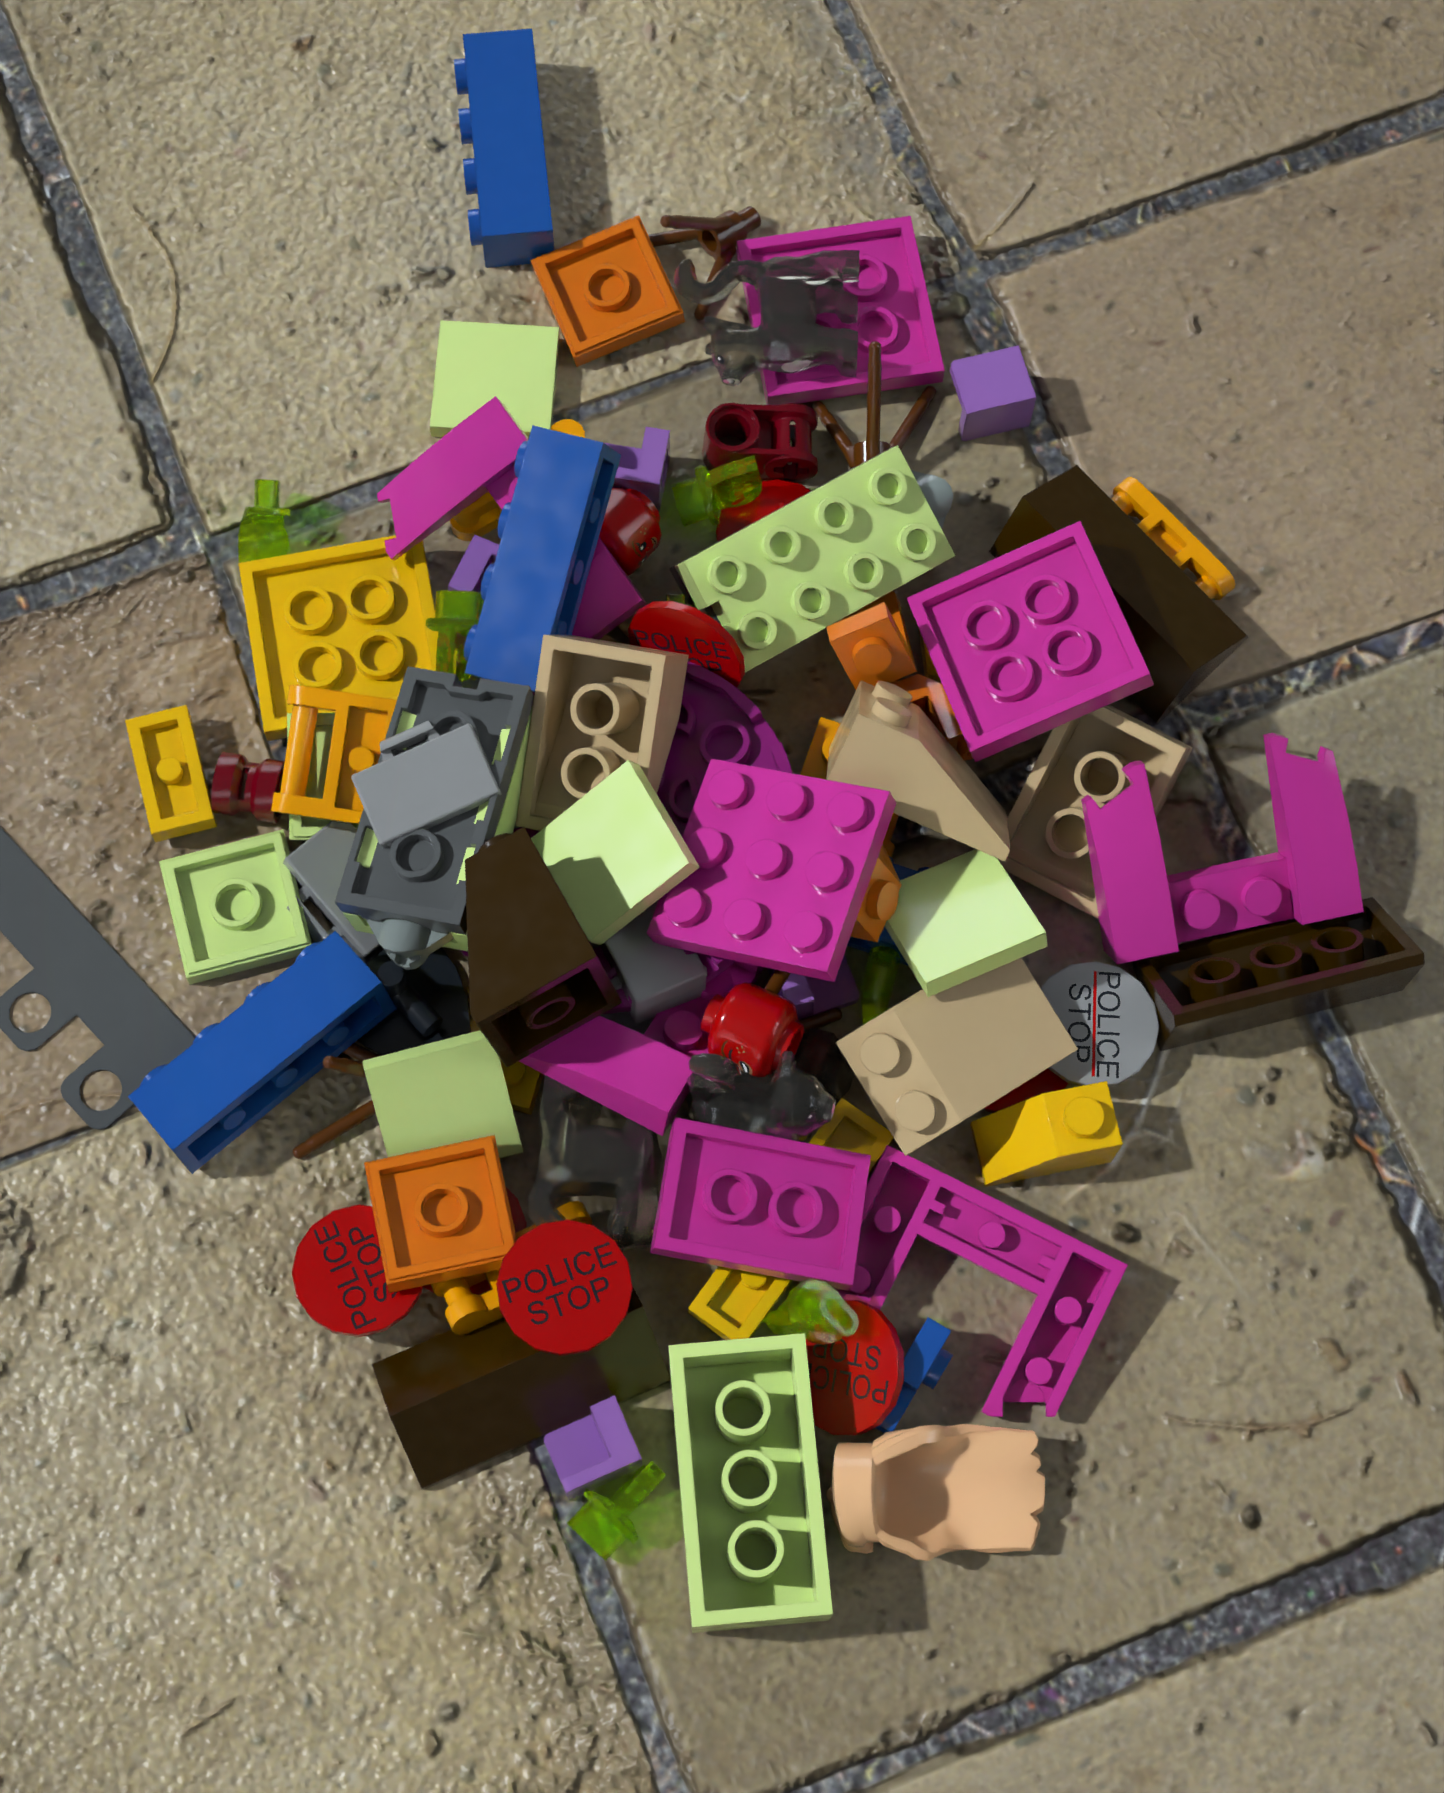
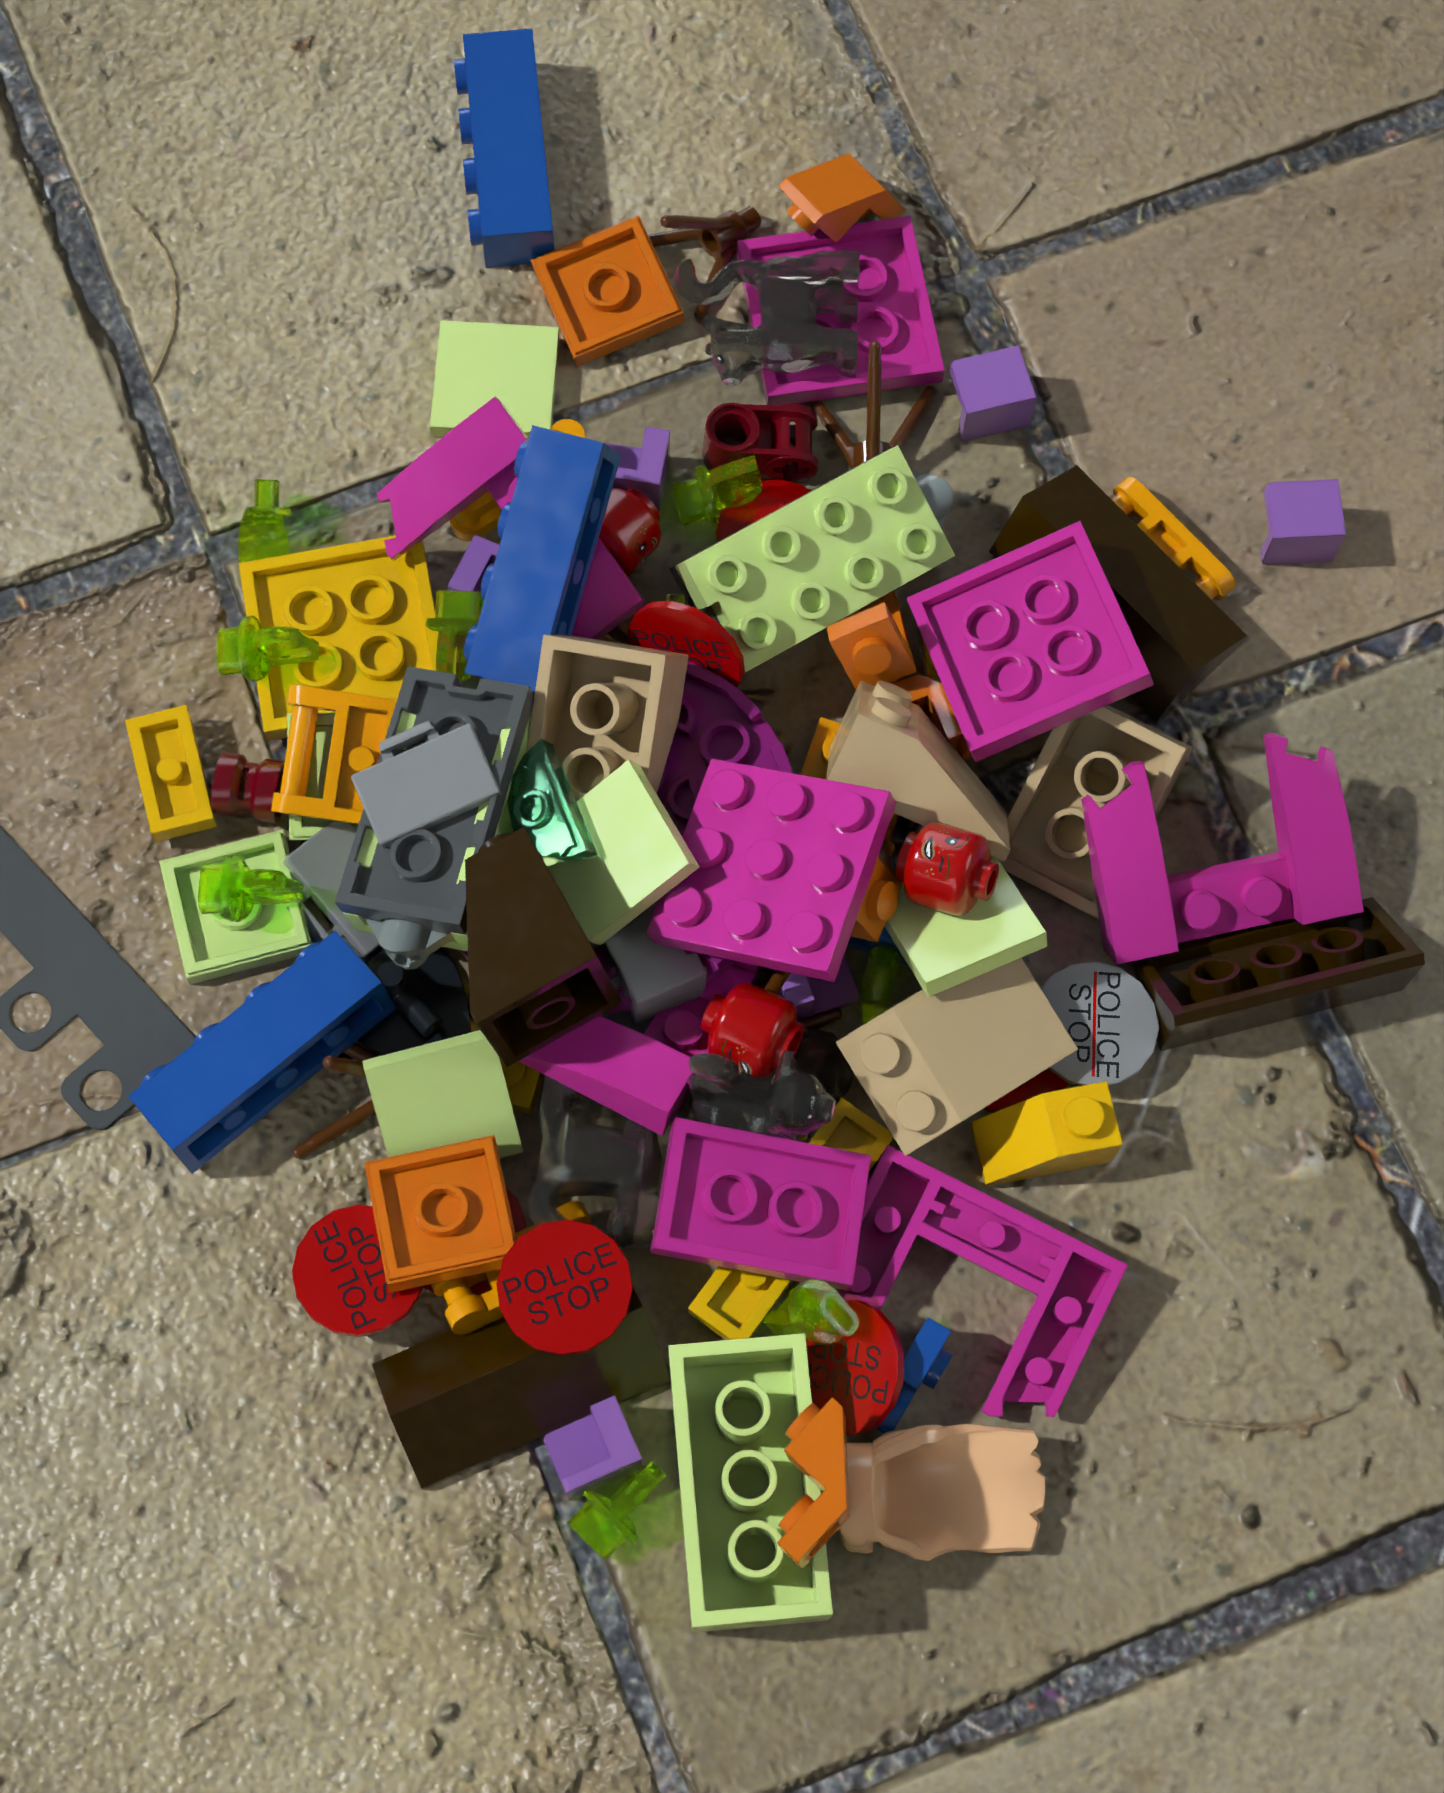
none -> clear neon green piece [198,854,304,922]
none -> clear neon green piece [216,615,319,681]
none -> clear green plate [507,739,598,863]
none -> orange slope [777,1398,850,1569]
none -> orange slope [778,153,906,243]
none -> red head [896,822,999,916]
none -> medium lavender panel [1260,479,1346,564]

